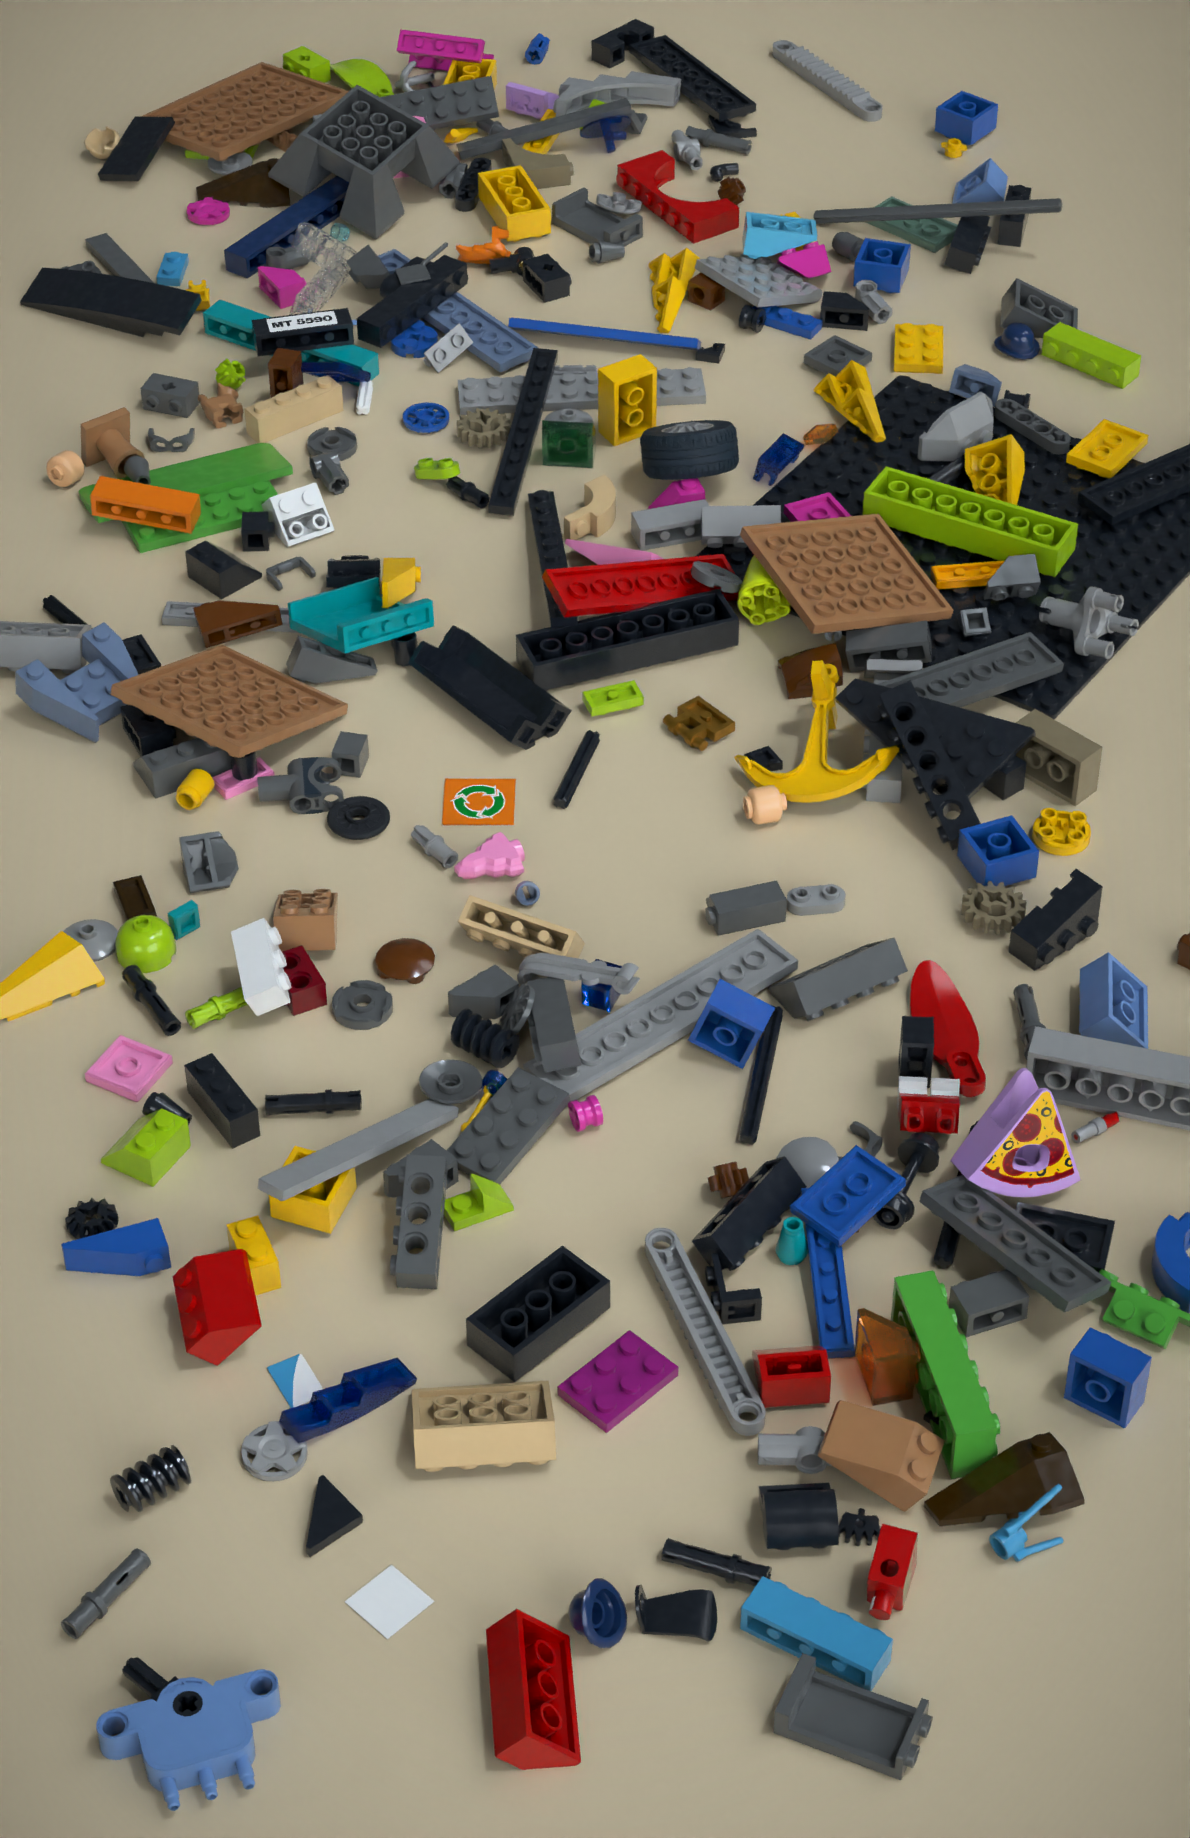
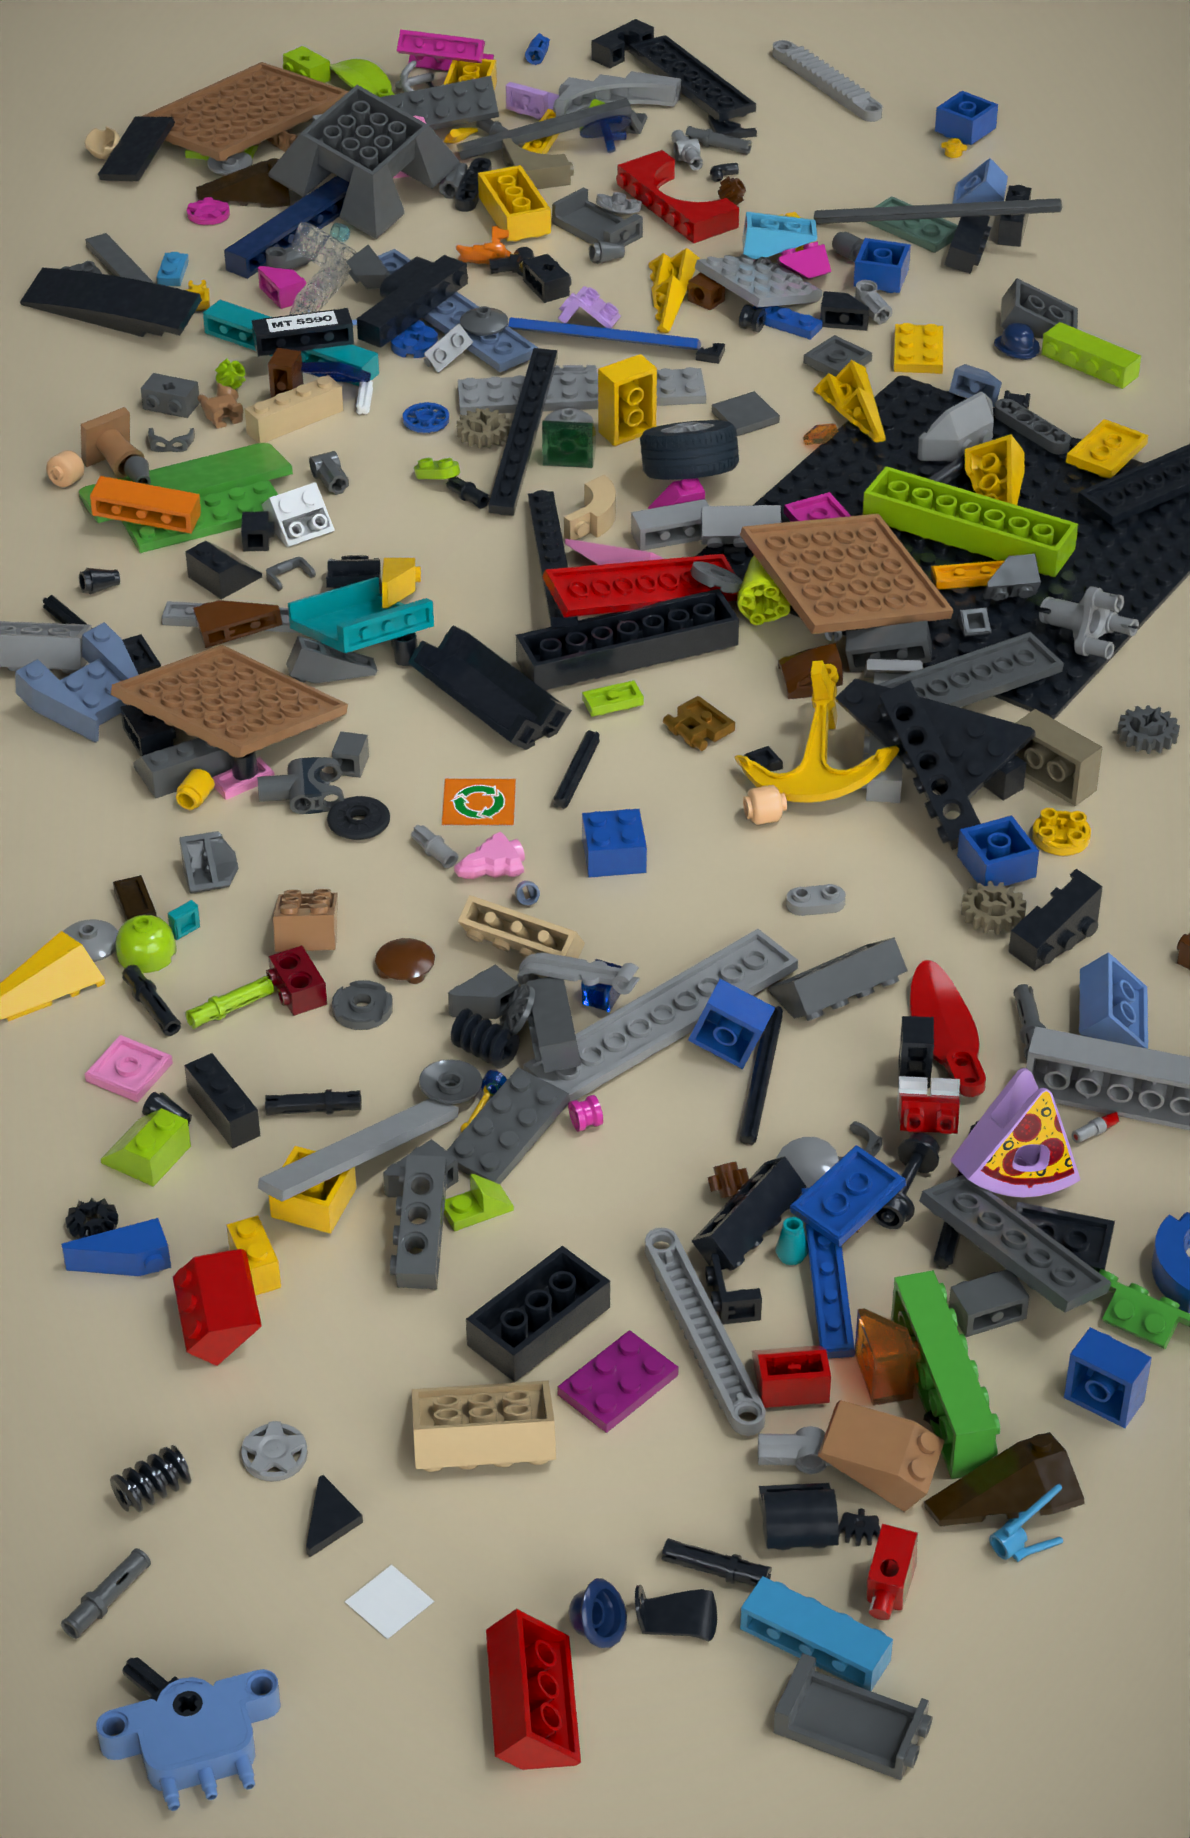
white brick [231,918,292,1016] -> none
sticker [267,1354,326,1408] -> none
clear blue slope [279,1357,417,1444] -> none
dark grey tile [307,427,357,461] -> none
dark grey piece [395,242,448,285] -> none
dark grey brick [705,880,787,936] -> none
clear blue hinge [753,433,805,486] -> none
none -> black cone [79,568,120,594]
none -> dark grey dish [460,306,508,336]
none -> lavender bracket [558,286,621,329]
none -> blue brick [582,809,647,877]
none -> dark grey tile [712,391,780,436]
none -> dark grey gear [1117,705,1180,754]

